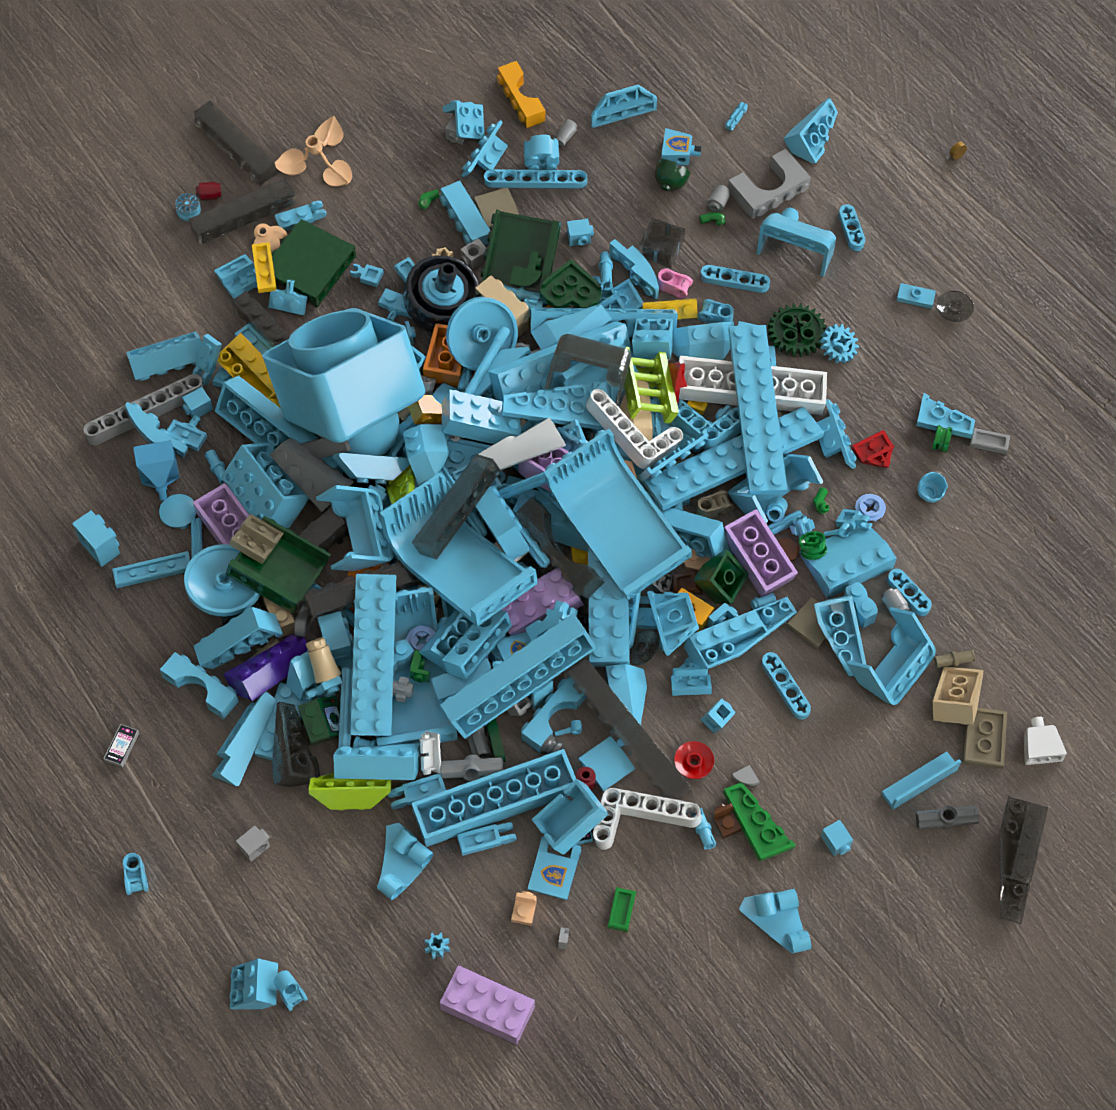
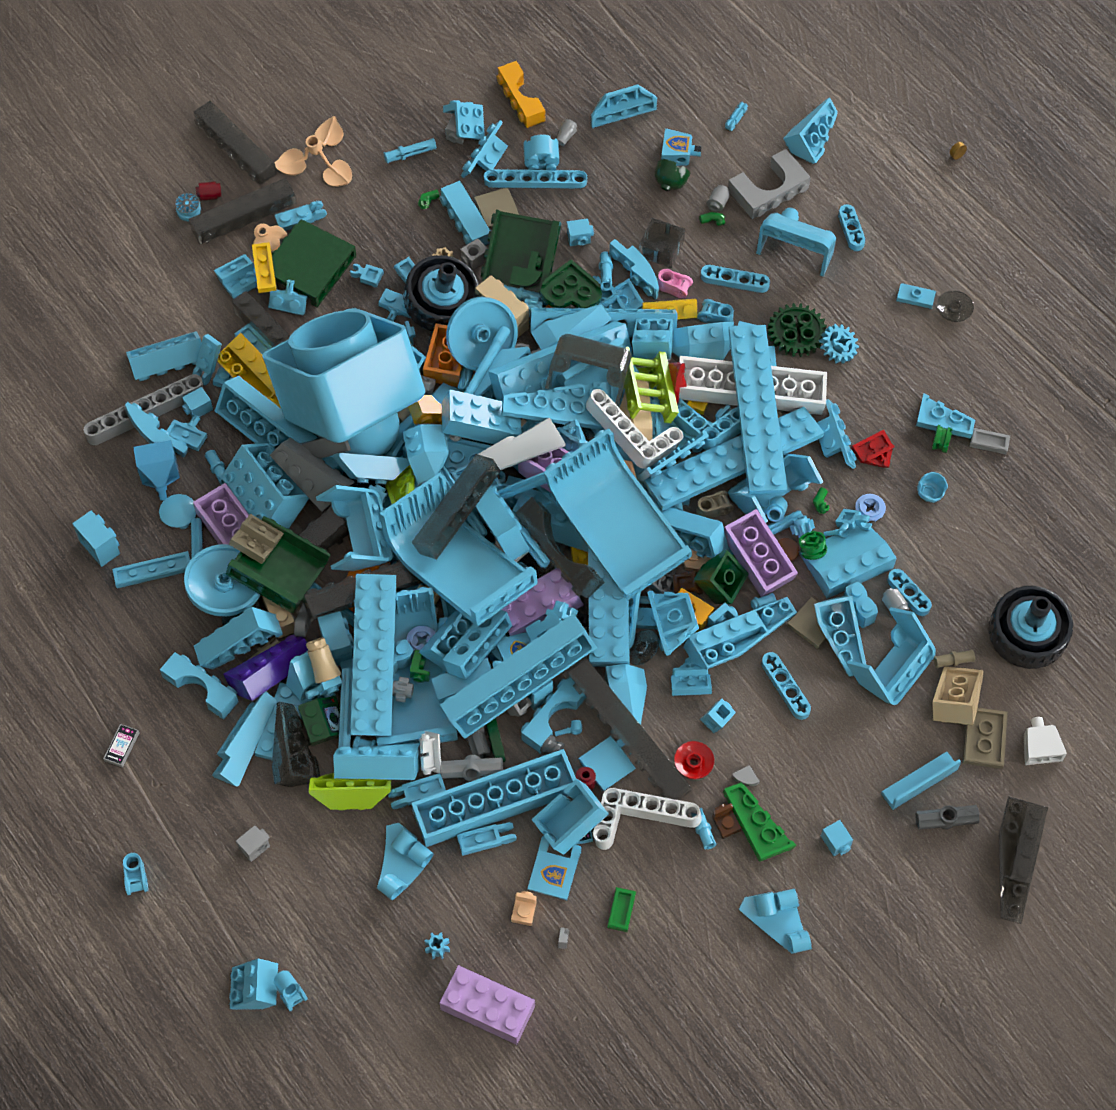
none -> medium azure pin [384,138,437,163]
none -> black wheel [988,585,1074,669]

